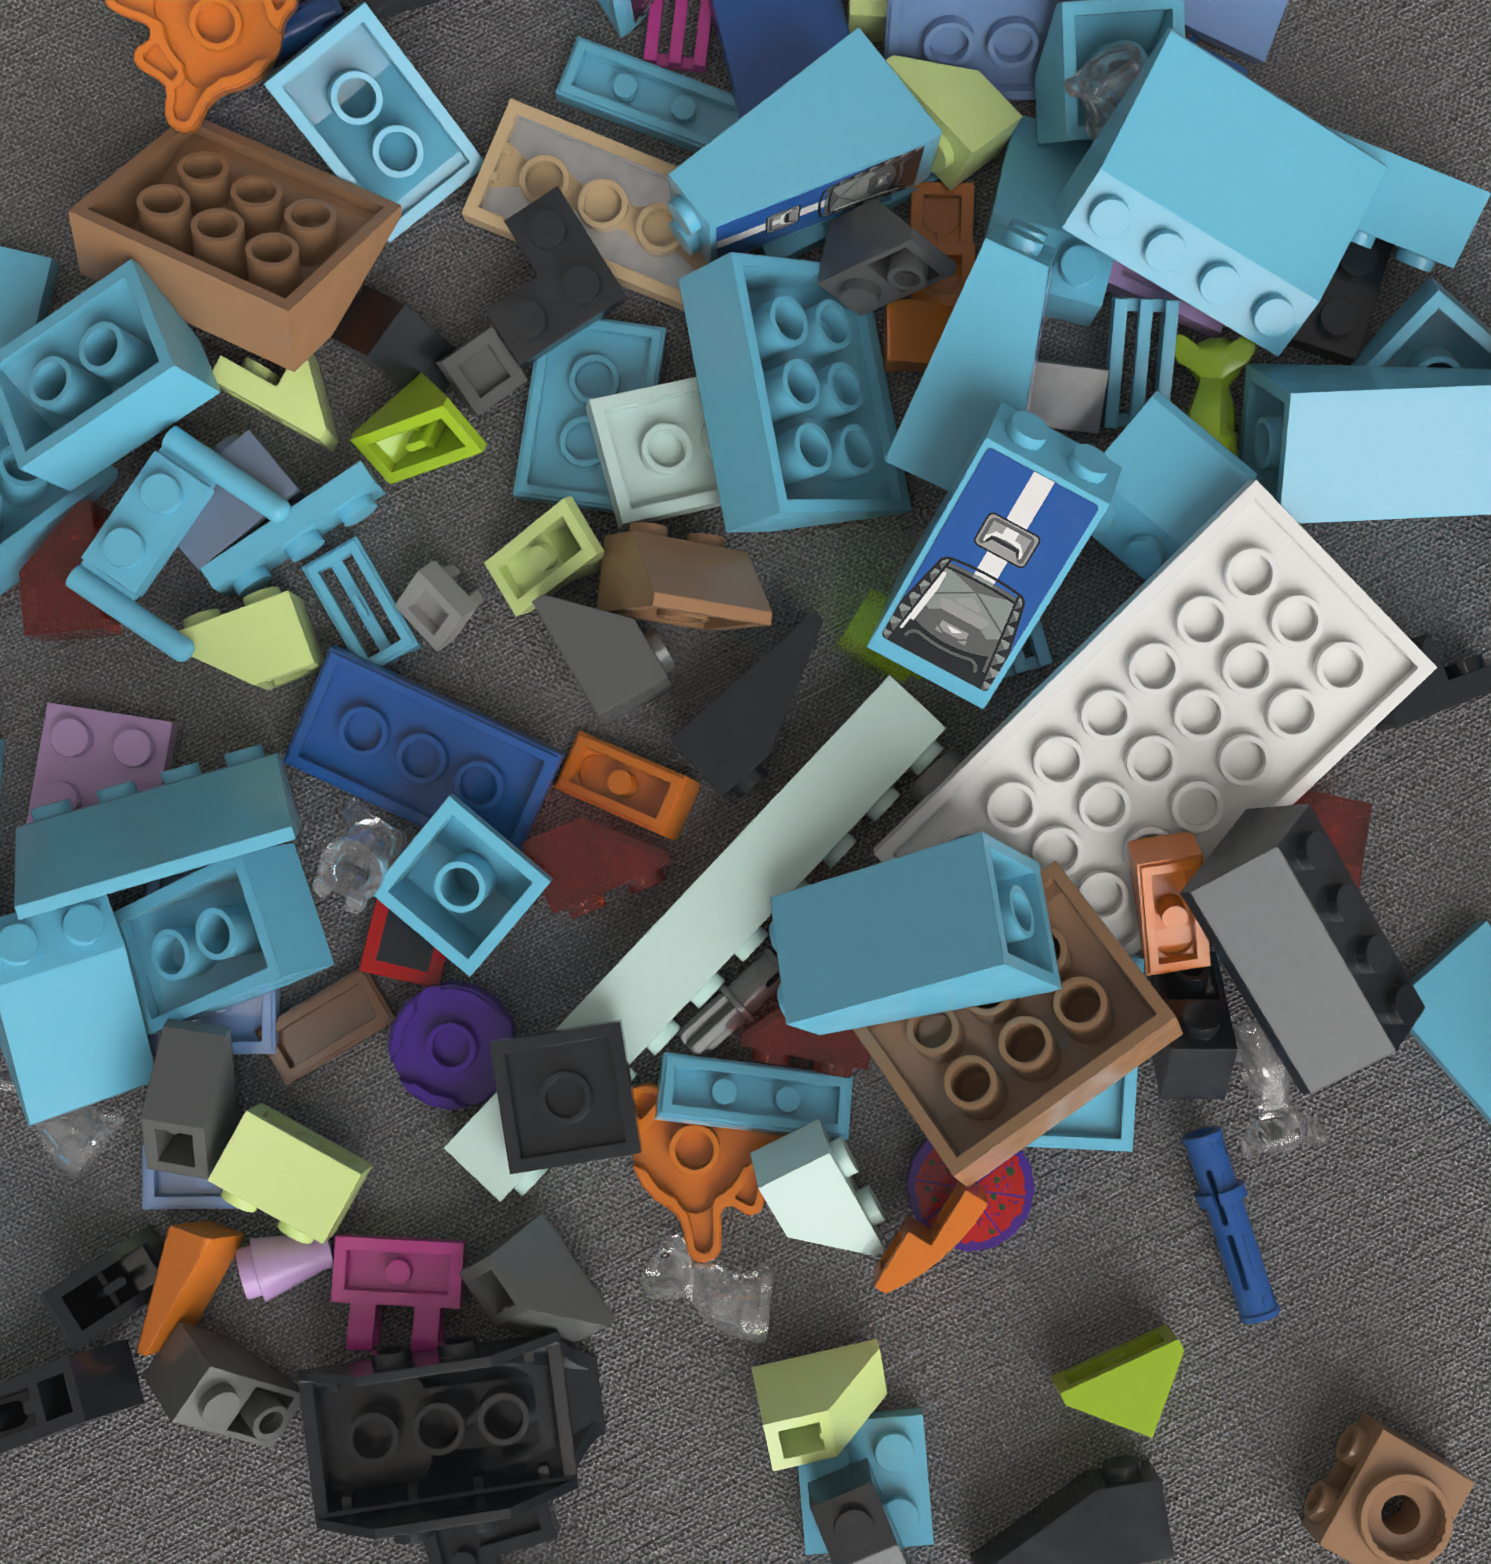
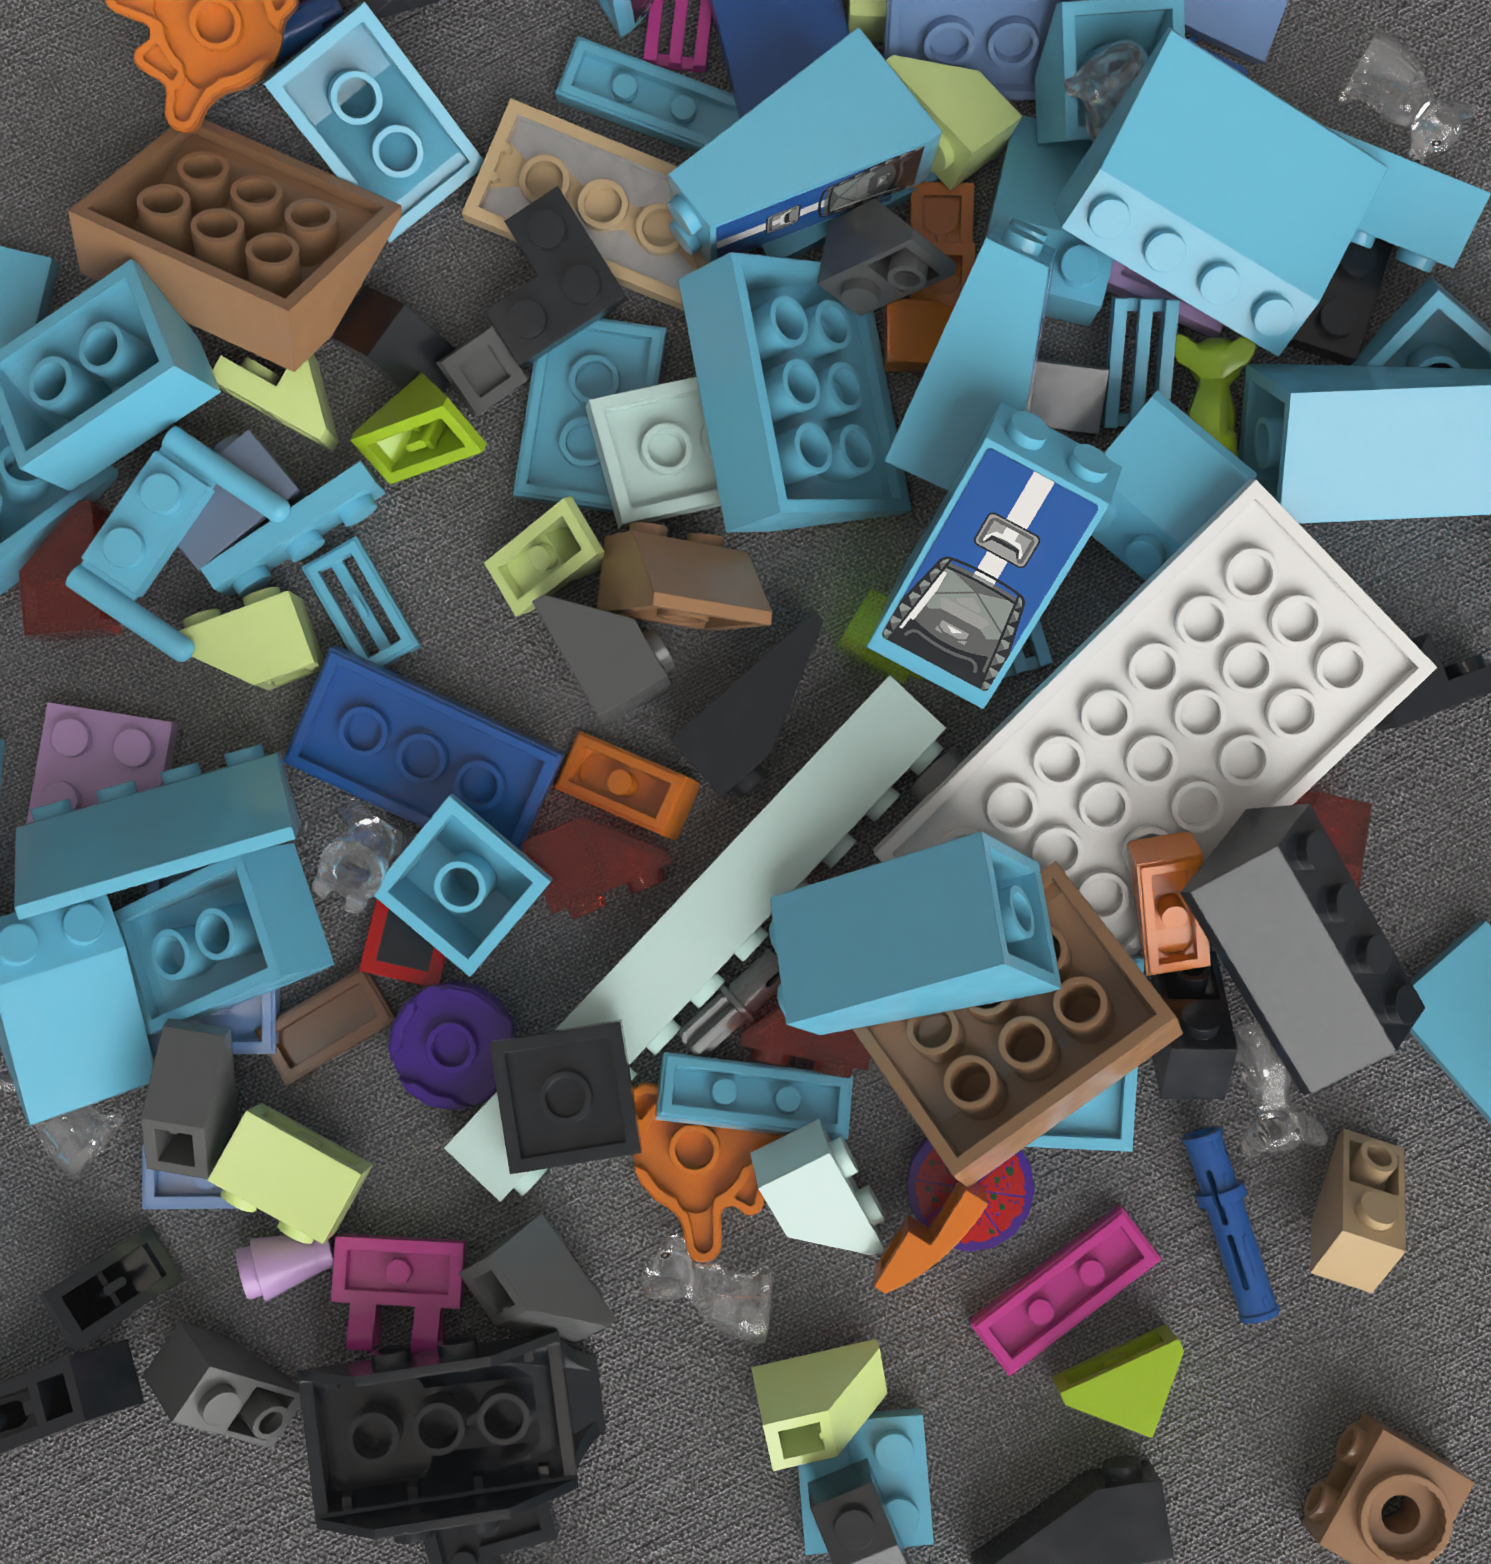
orange slope [137,1220,244,1356] -> none
light grey tile [395,560,483,652] -> none
none -> dark pink tile [968,1204,1162,1376]
none -> tan slope [1310,1128,1406,1293]
none -> clear animal [1338,29,1477,164]

